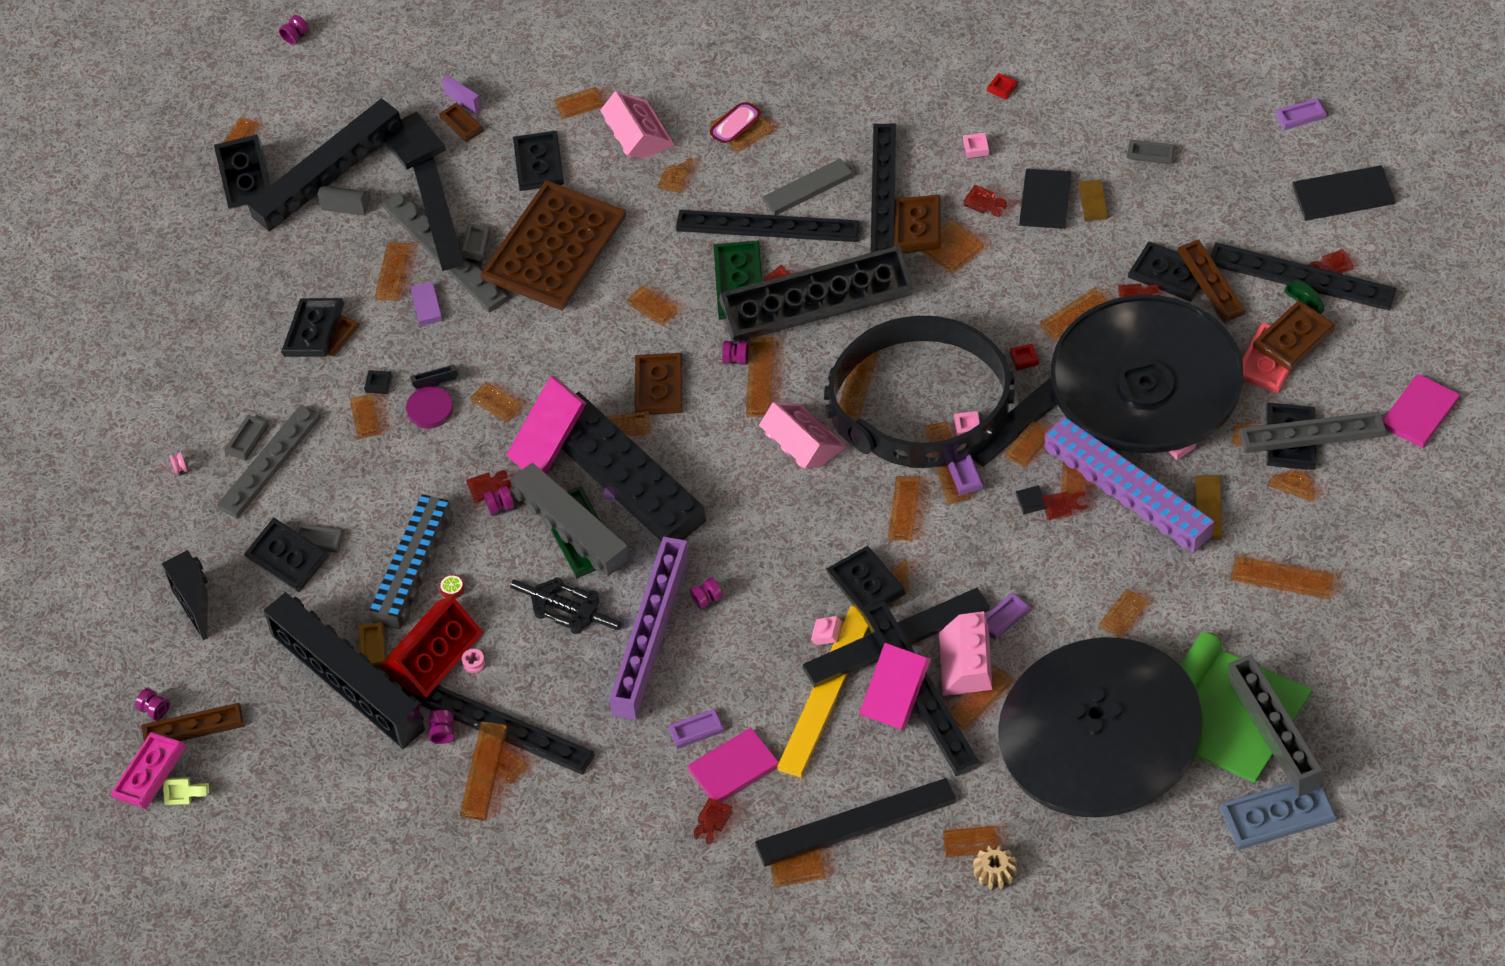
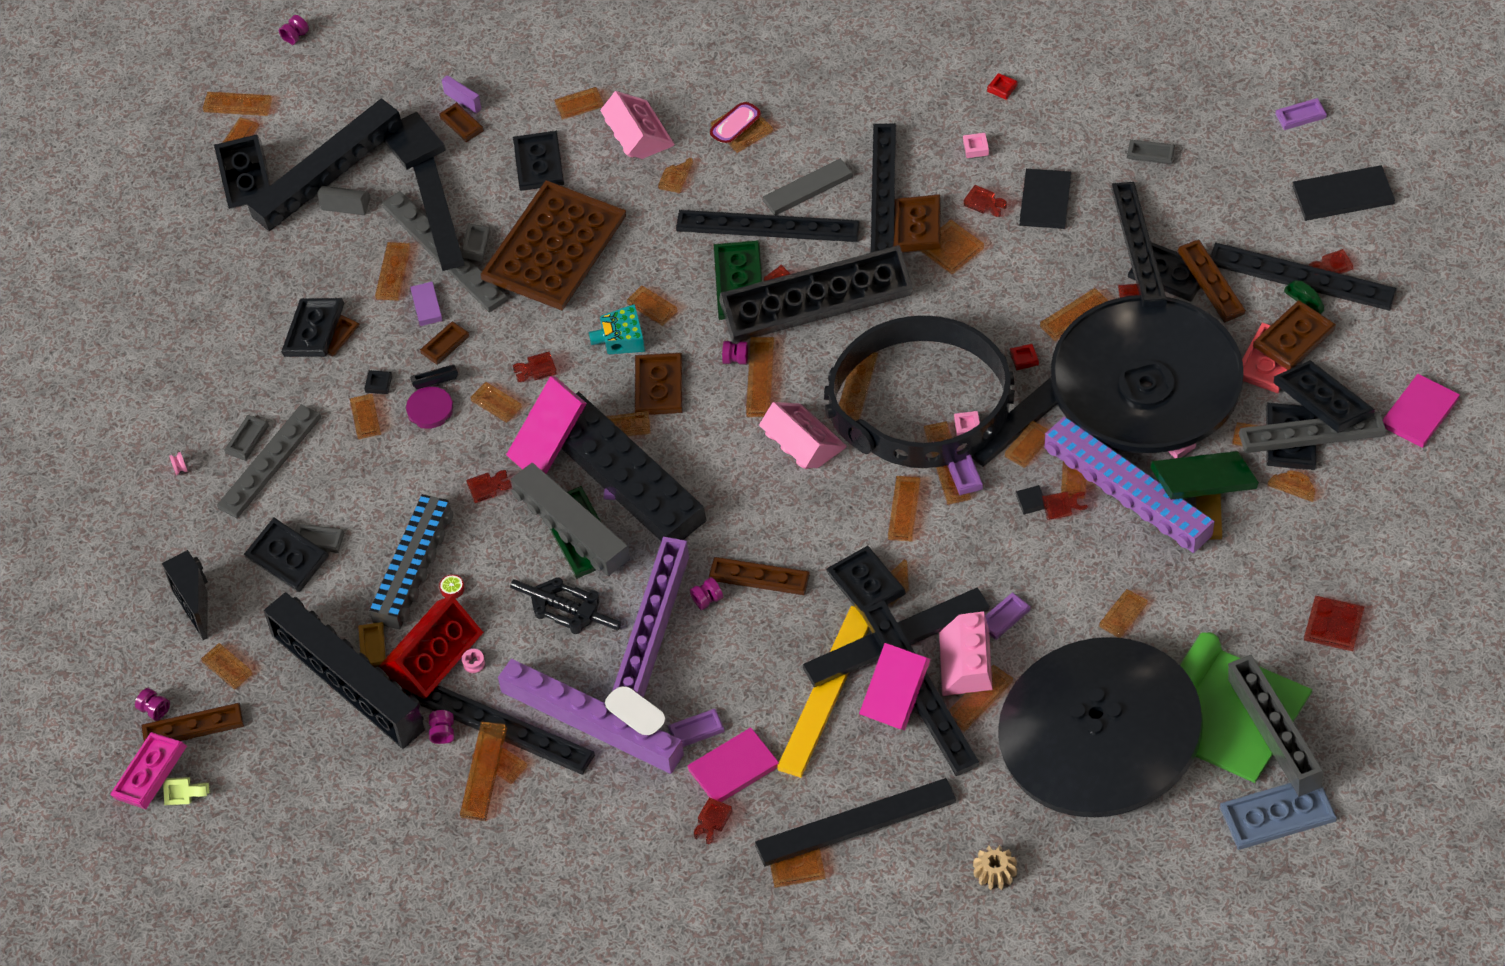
magenta wheel [483,486,514,516] -> none
bright pink plate [811,616,842,645] -> none
clear orange tile [943,826,997,858] -> none
pearl gold tile [1079,179,1107,221] -> none
clear orange tile [1230,556,1334,599] -> none
none -> clear orange tile [201,643,253,690]
none -> clear orange tile [203,92,272,116]
none -> reddish brown tile [420,321,470,365]
none -> medium lavender brick [498,658,684,774]
none -> clear red plate [513,351,557,382]
none -> teal torso [588,304,645,354]
none -> white sticker [605,687,665,735]
none -> reddish brown tile [709,557,810,596]
none -> black tile [1111,182,1167,308]
none -> dark green tile [1150,451,1259,500]
none -> black tile [1273,360,1375,433]
none -> clear red plate [1304,595,1365,652]

